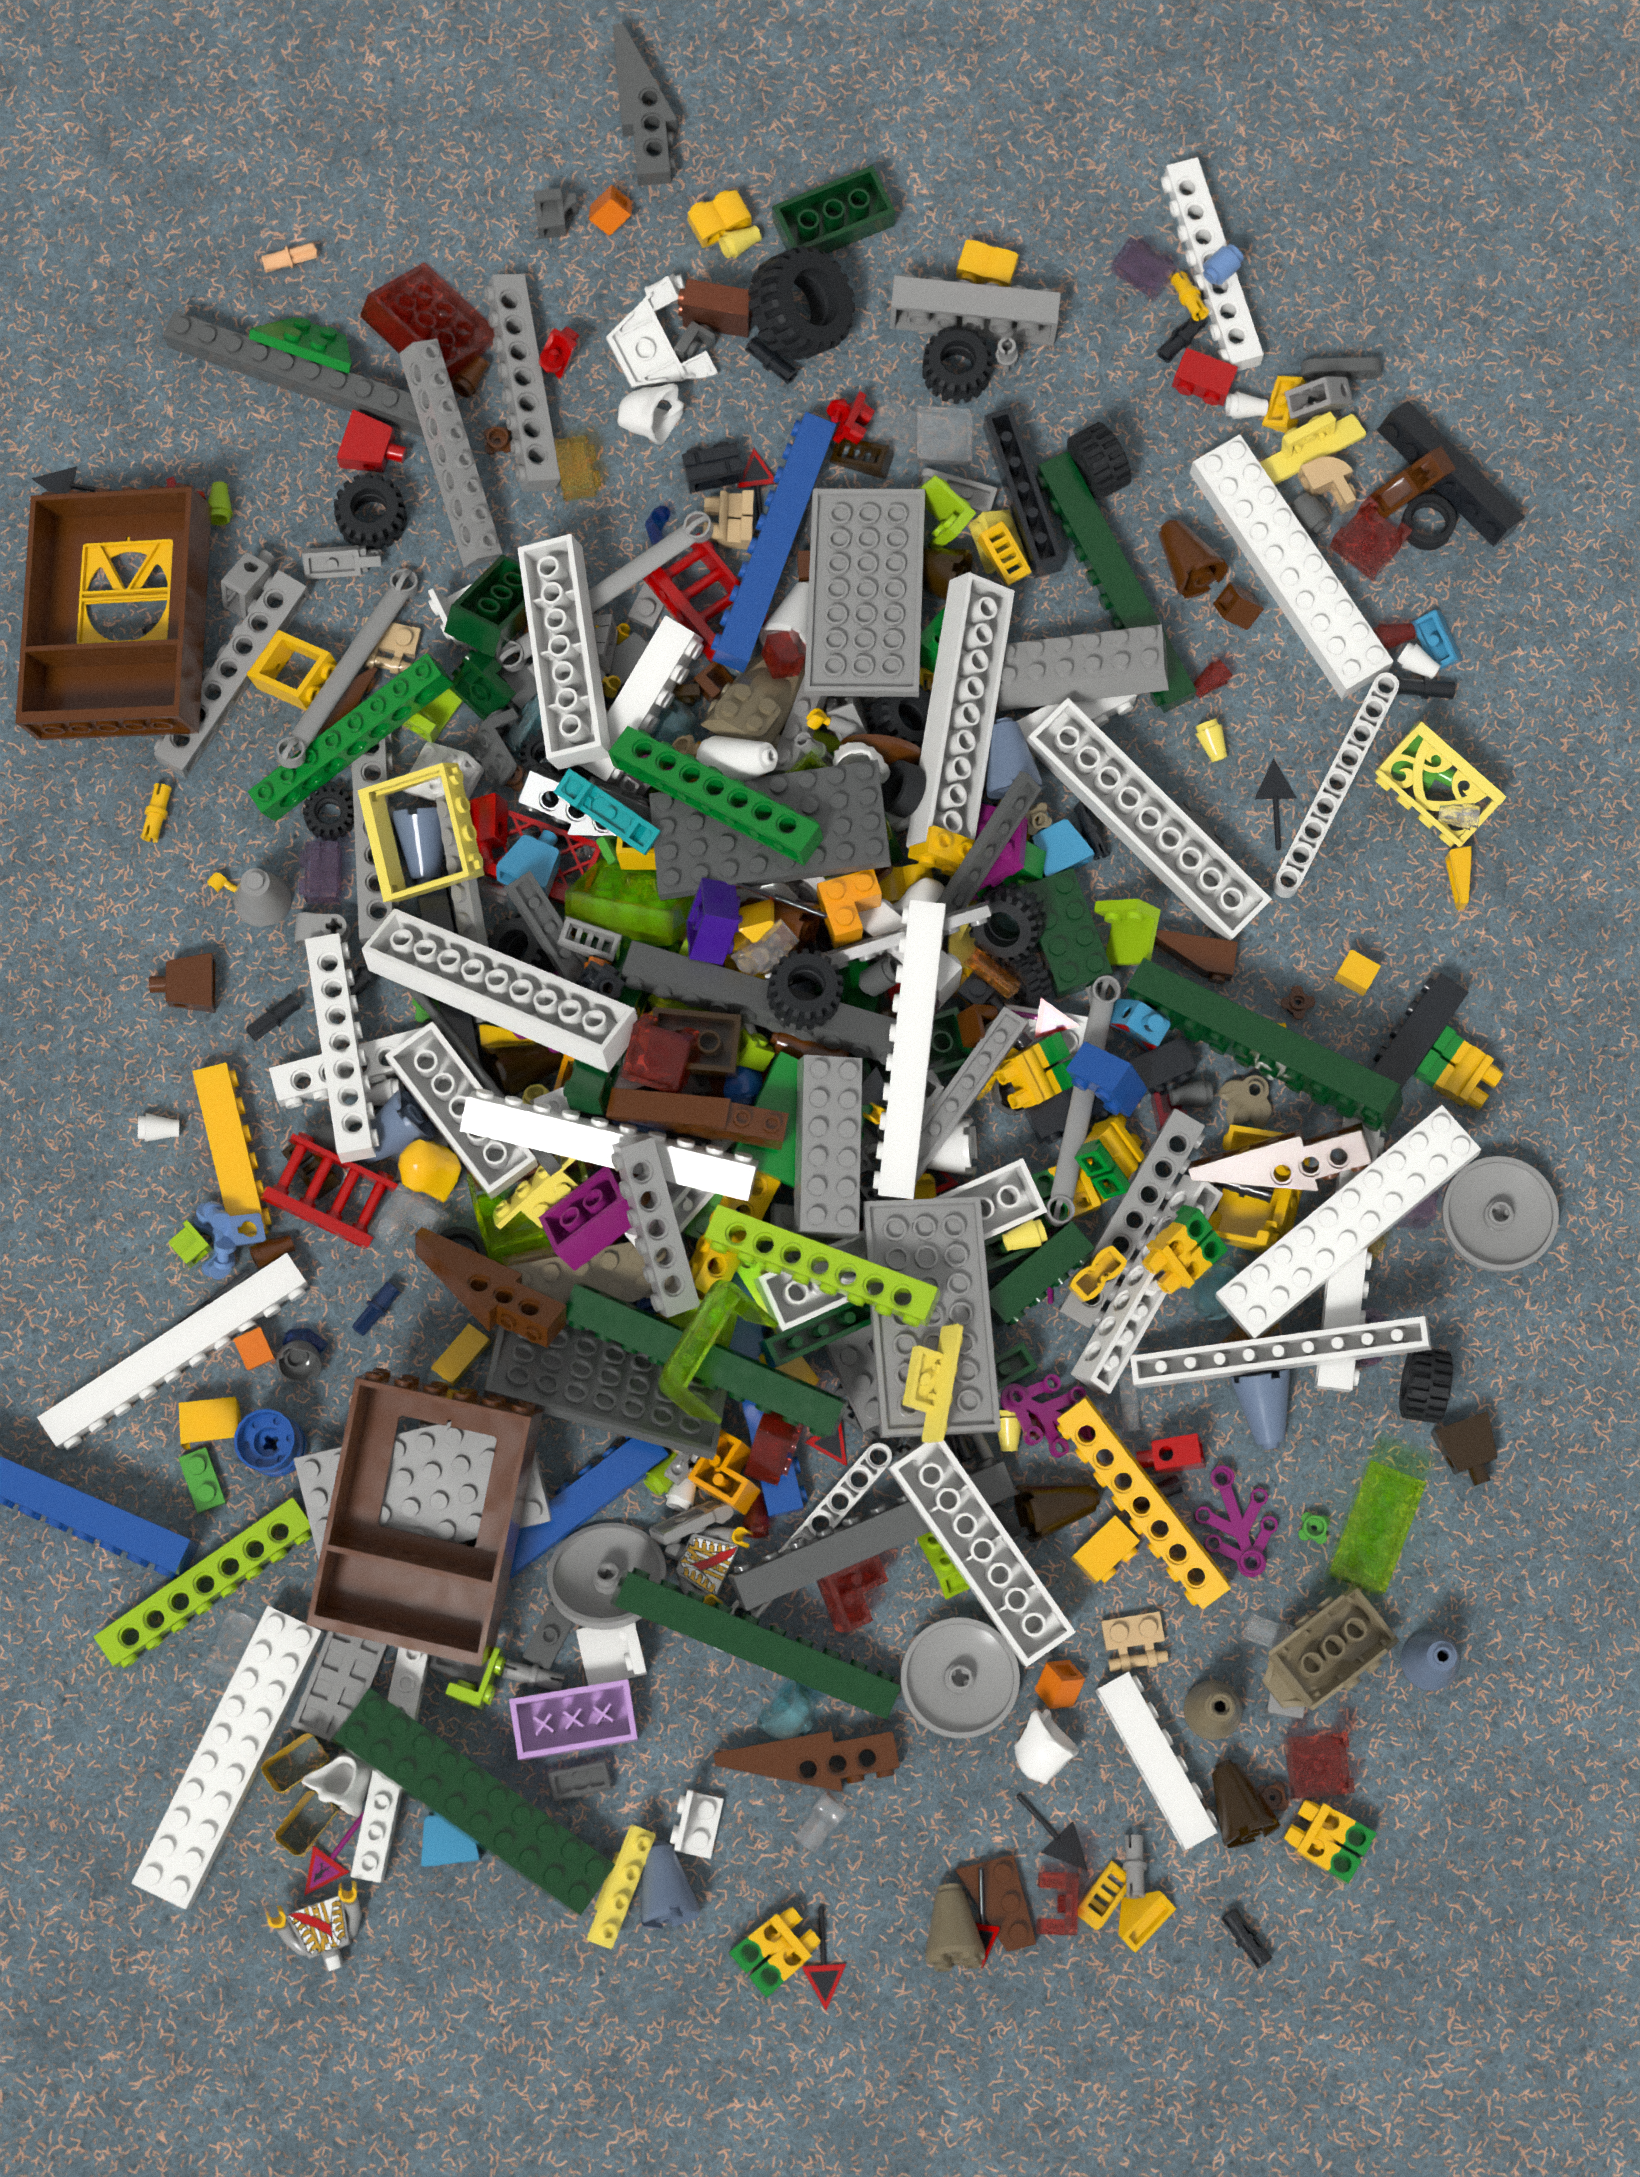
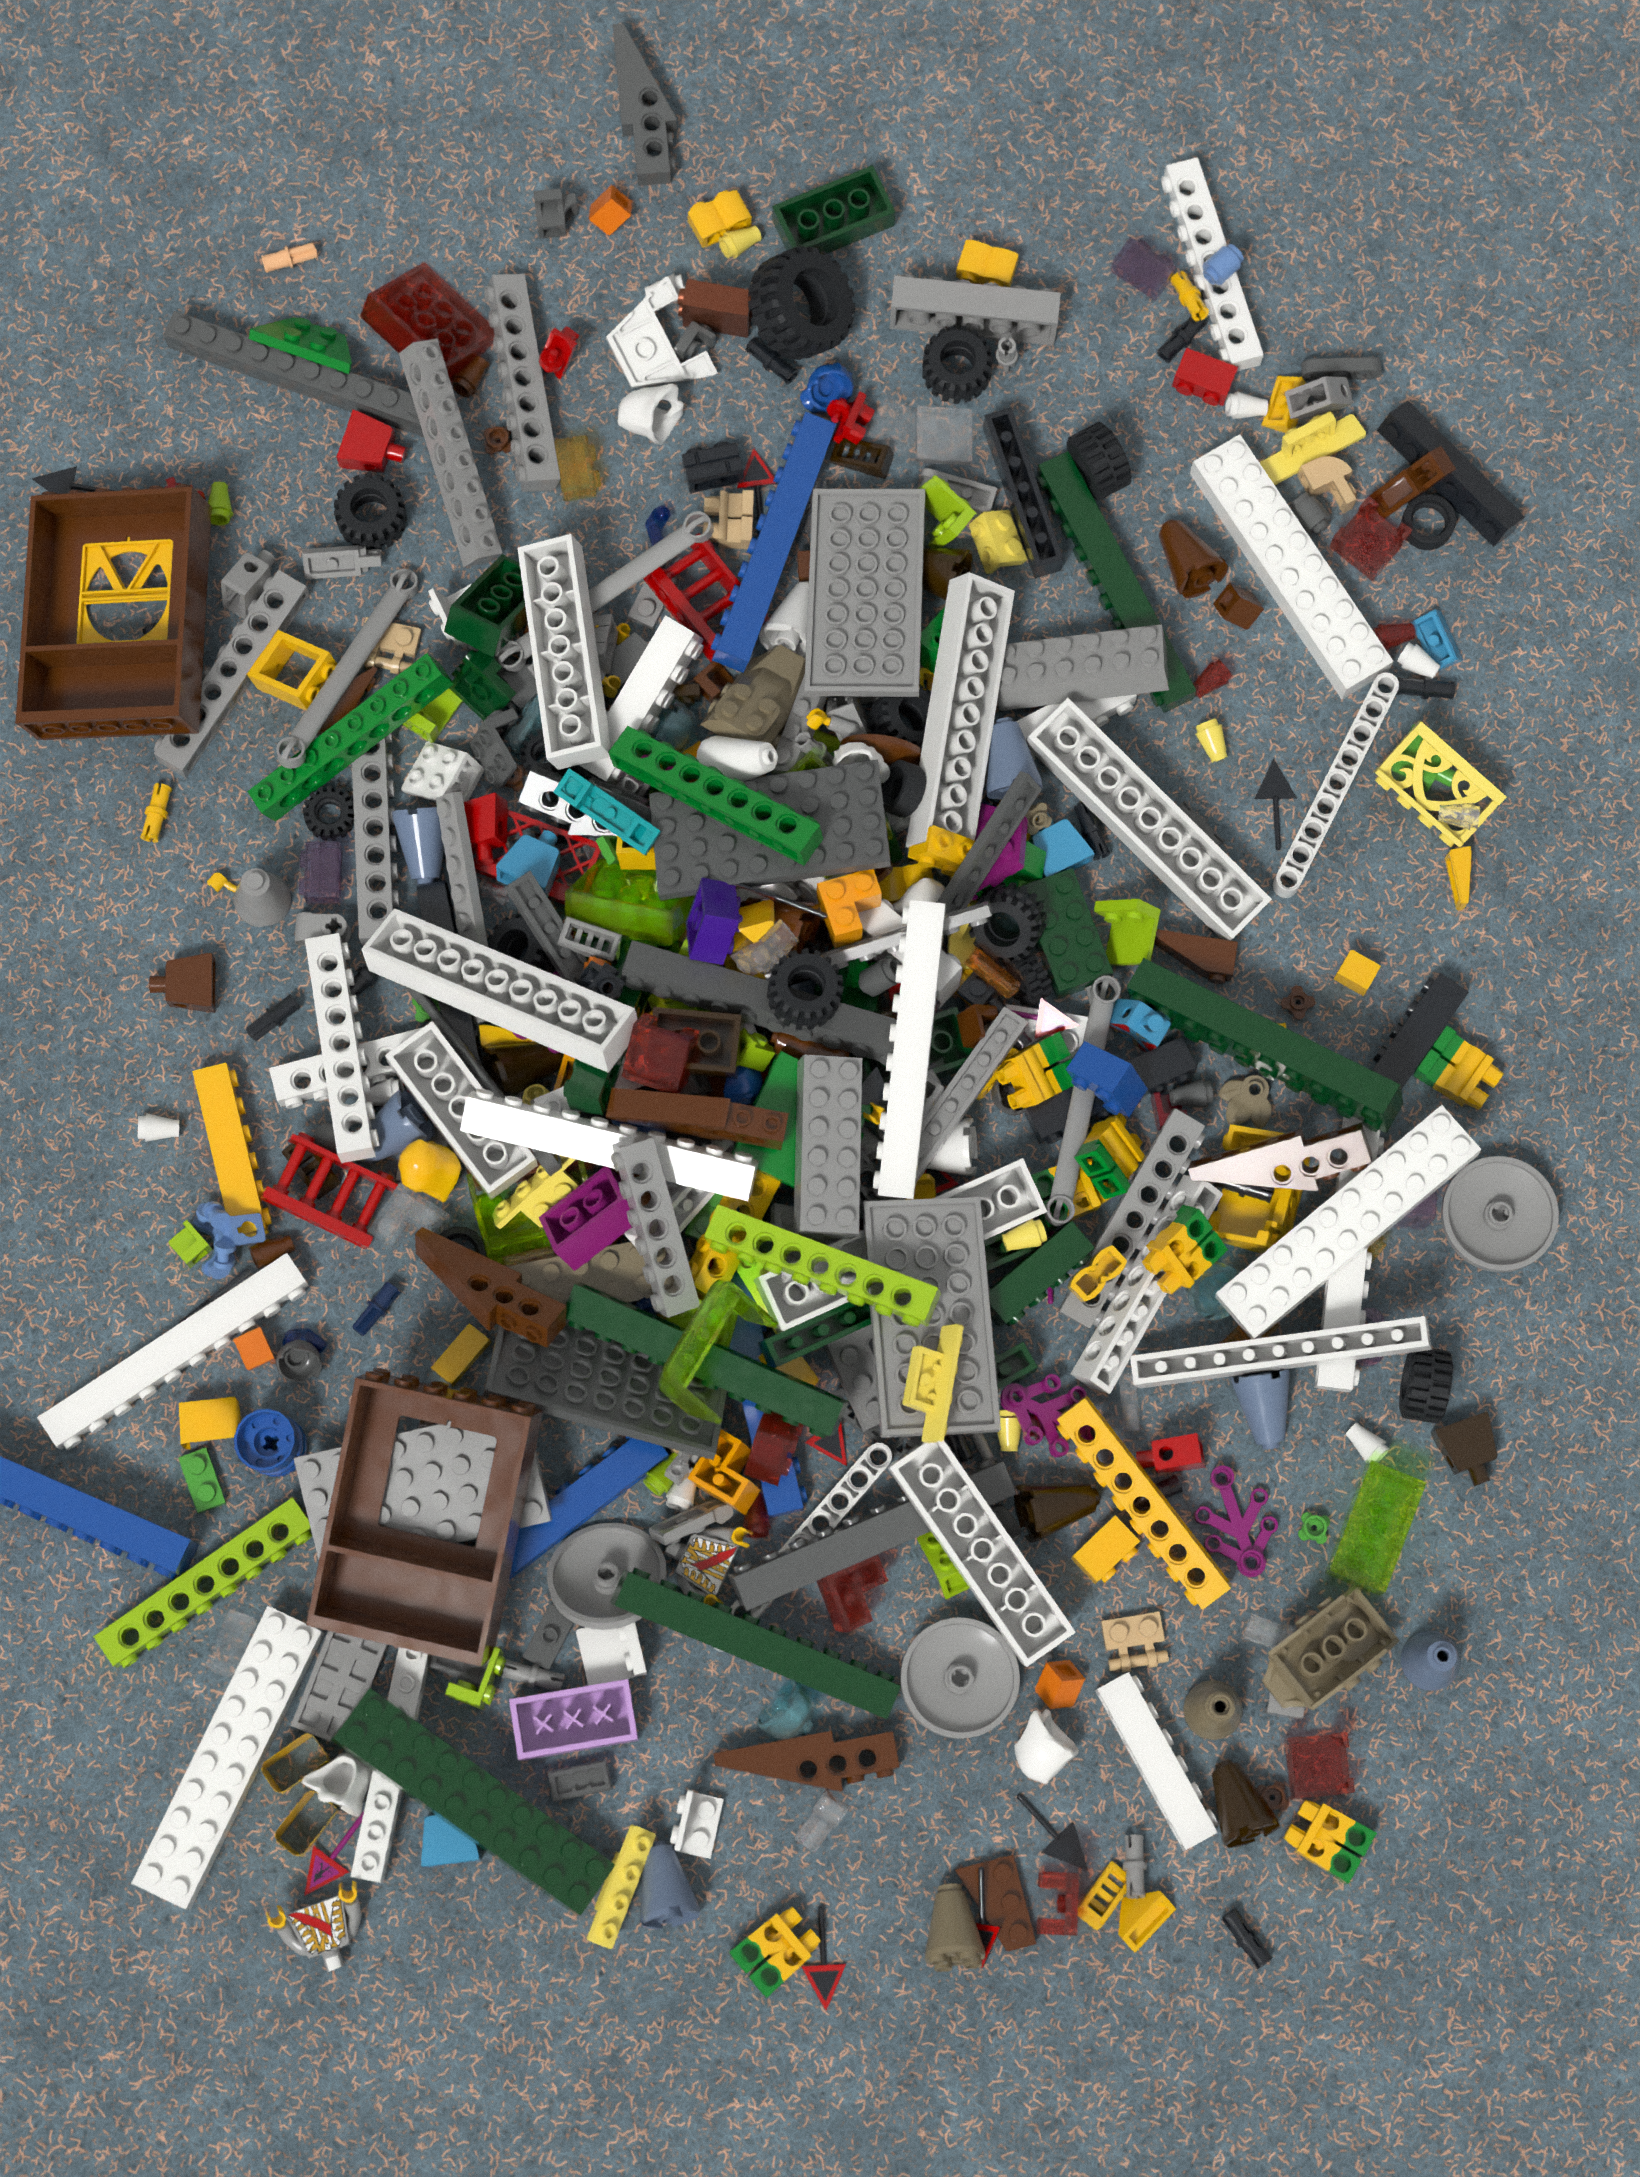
light yellow window [358,763,484,902] -> none
tan plate [672,735,700,757] -> none
clear red brick [761,632,805,679] -> none
yellow slope [977,521,1032,587] -> none
none -> blue hair [800,362,854,413]
none -> white cone [1345,1422,1389,1466]

